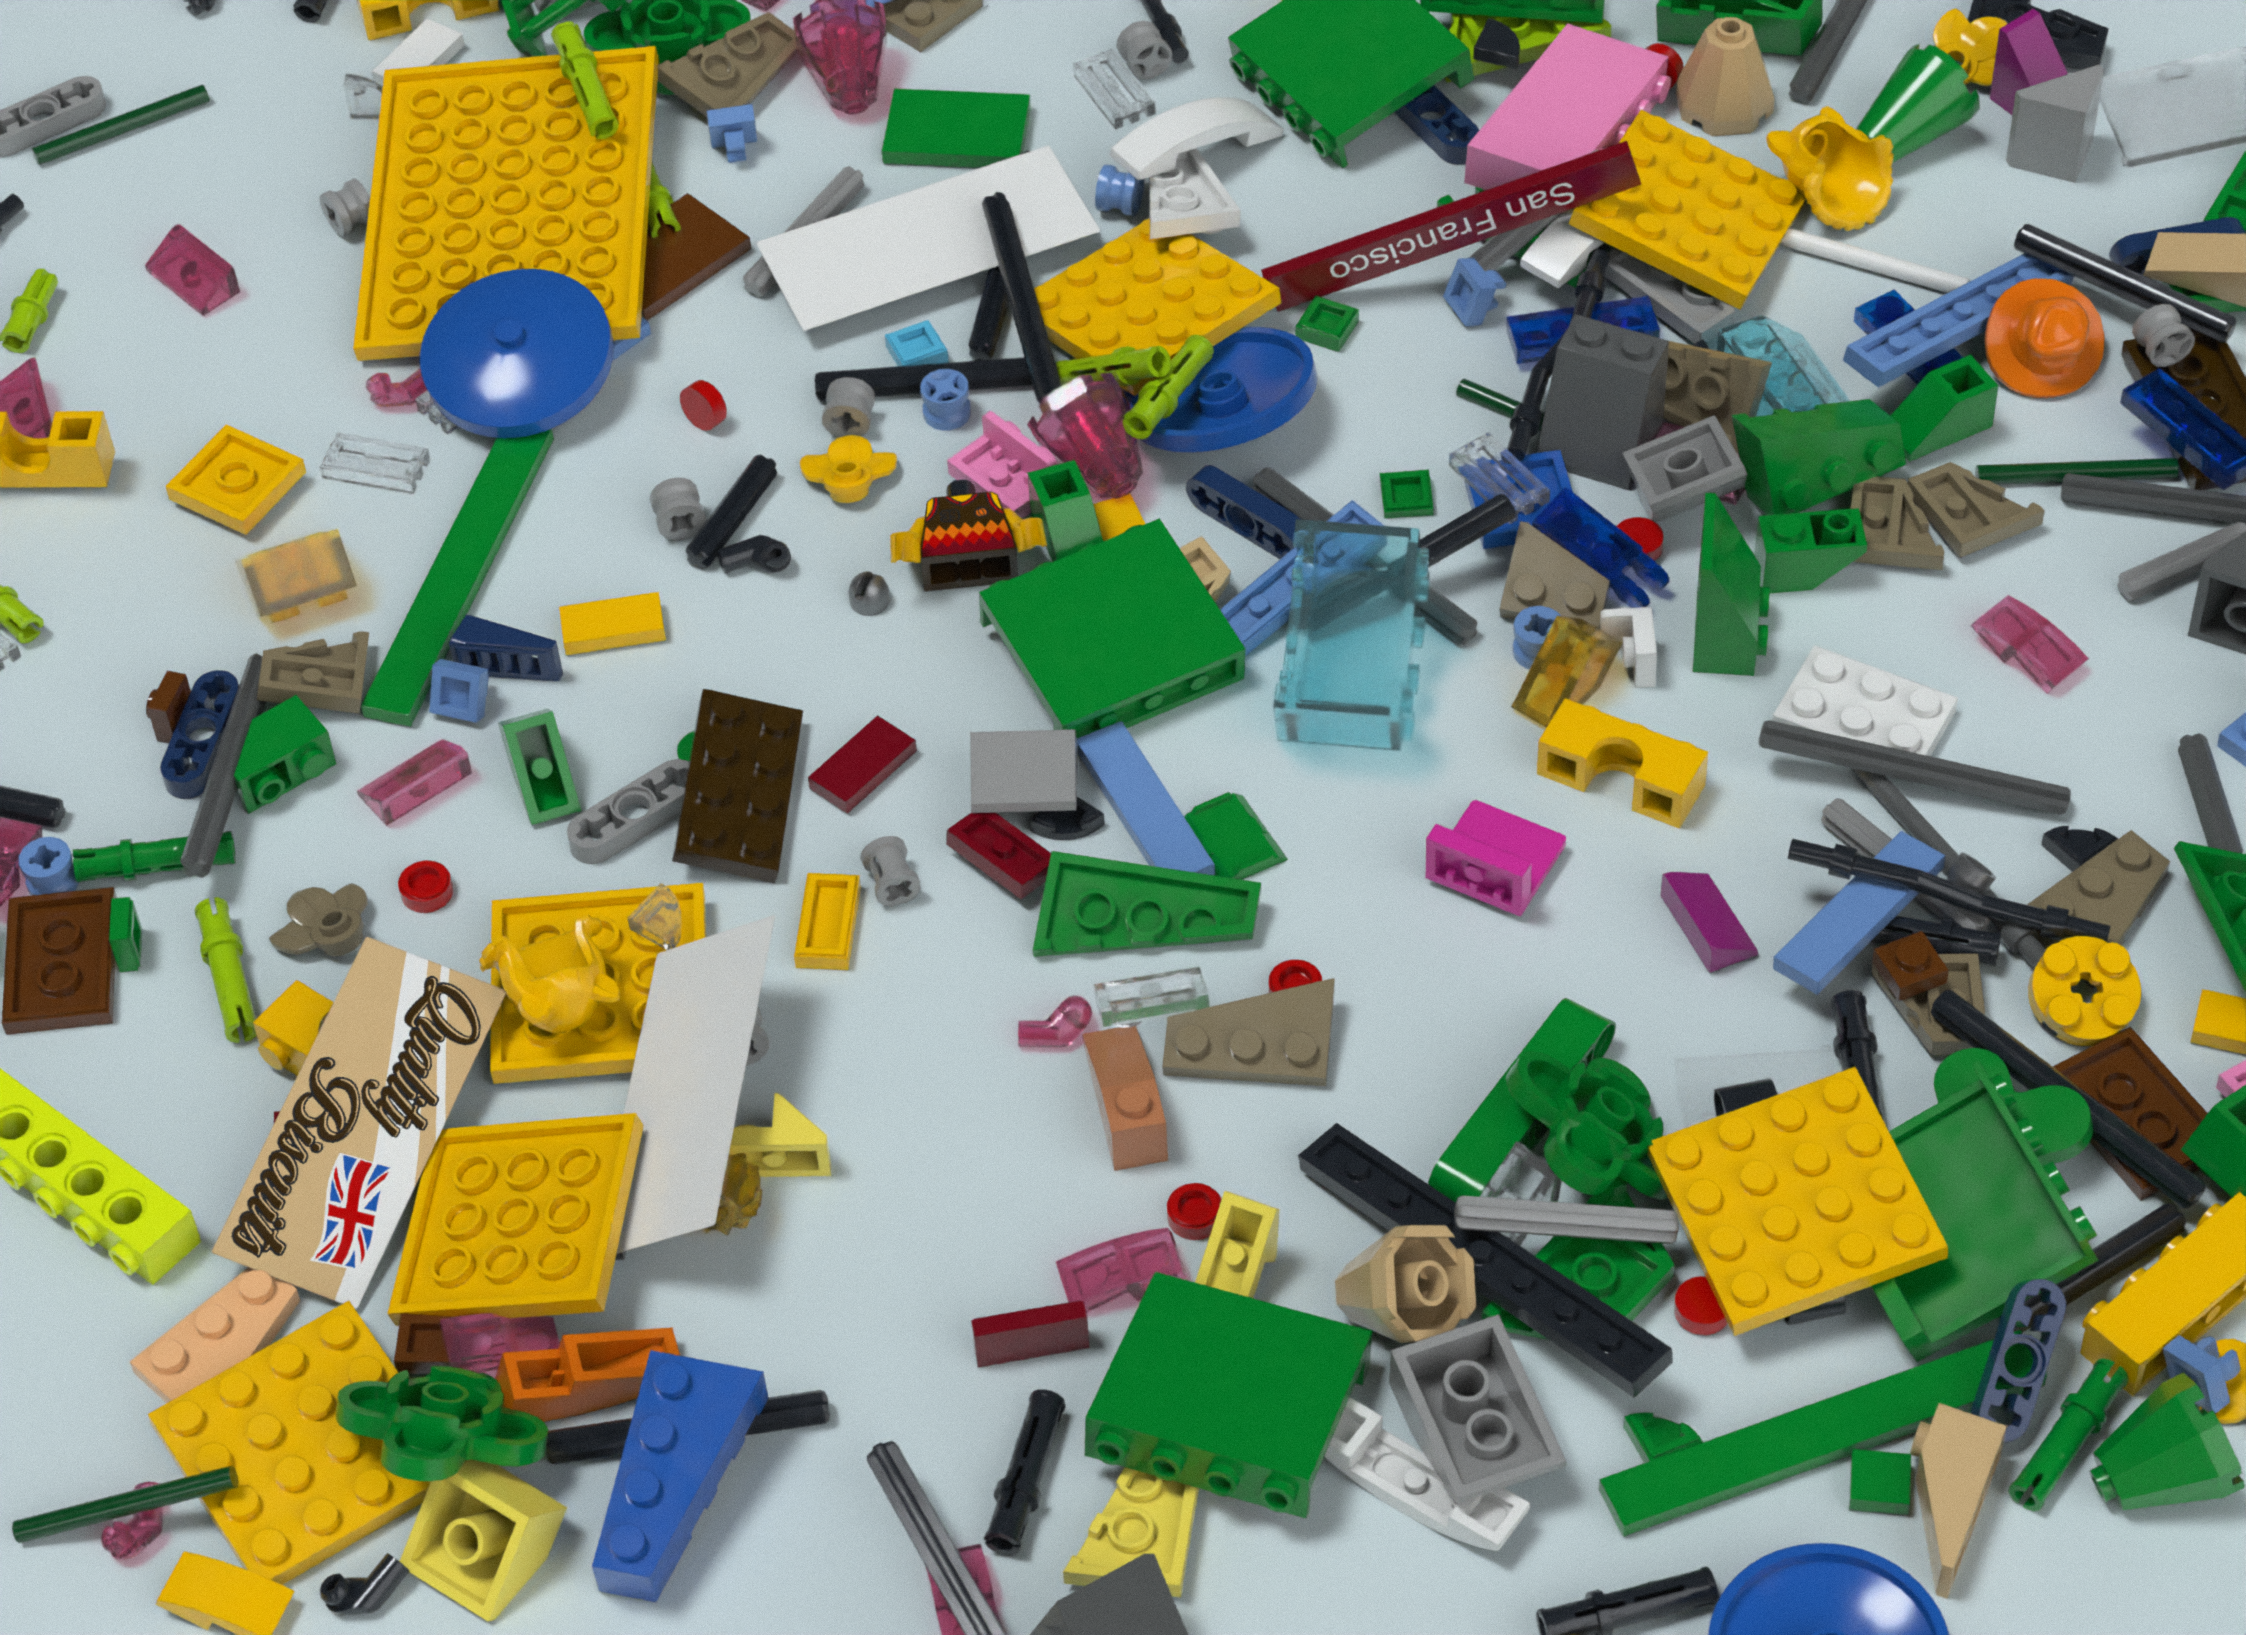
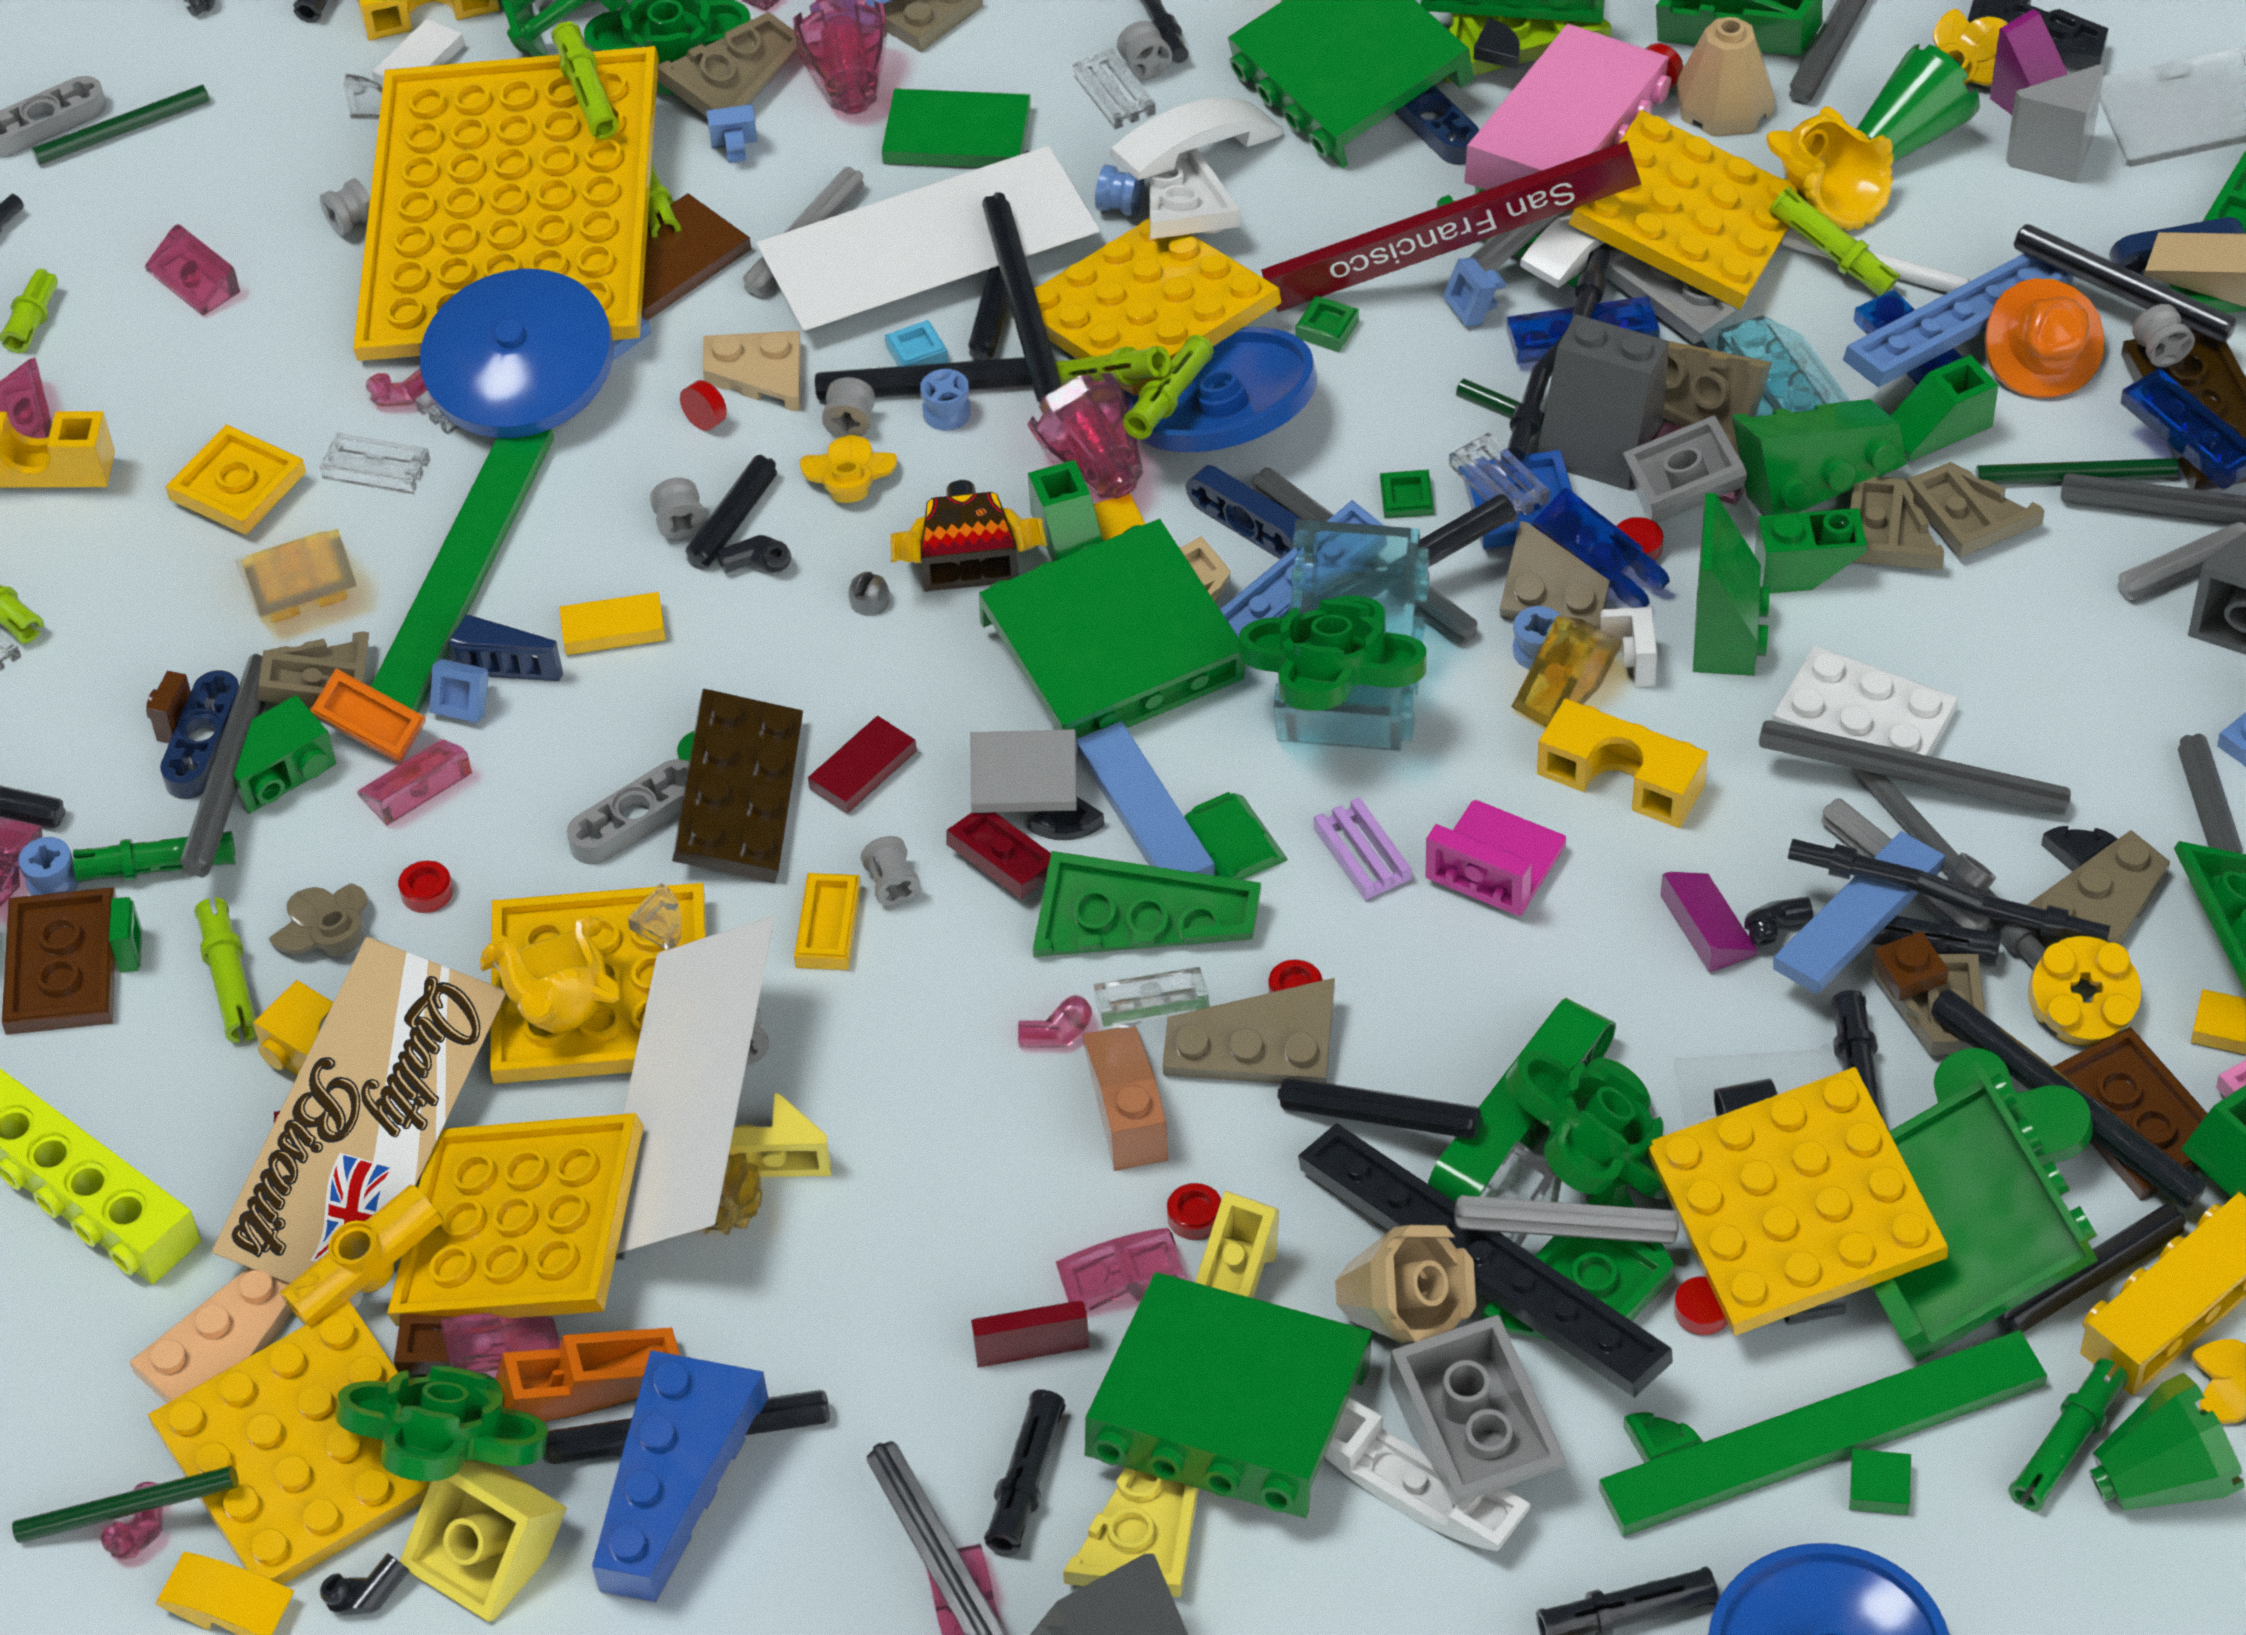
green slope [498,708,582,825] -> none
bright pink bracket [947,411,1057,519] -> none
tan slope [1910,1403,2007,1599] -> none
clear pink slope [1971,595,2089,694] -> none
dark blue beam [1971,1279,2066,1442] -> none
medium blue tile [2162,1335,2241,1414] -> none
none -> yellow piece [279,1184,443,1327]
none -> orange tile [310,668,426,764]
none -> tan wing [703,331,801,411]
none -> green plant [1239,595,1427,711]
none -> black axle [1277,1077,1484,1139]
none -> lavender tile [1314,797,1412,900]
none -> black arm [1744,896,1813,946]
none -> lime pin [1769,186,1901,299]

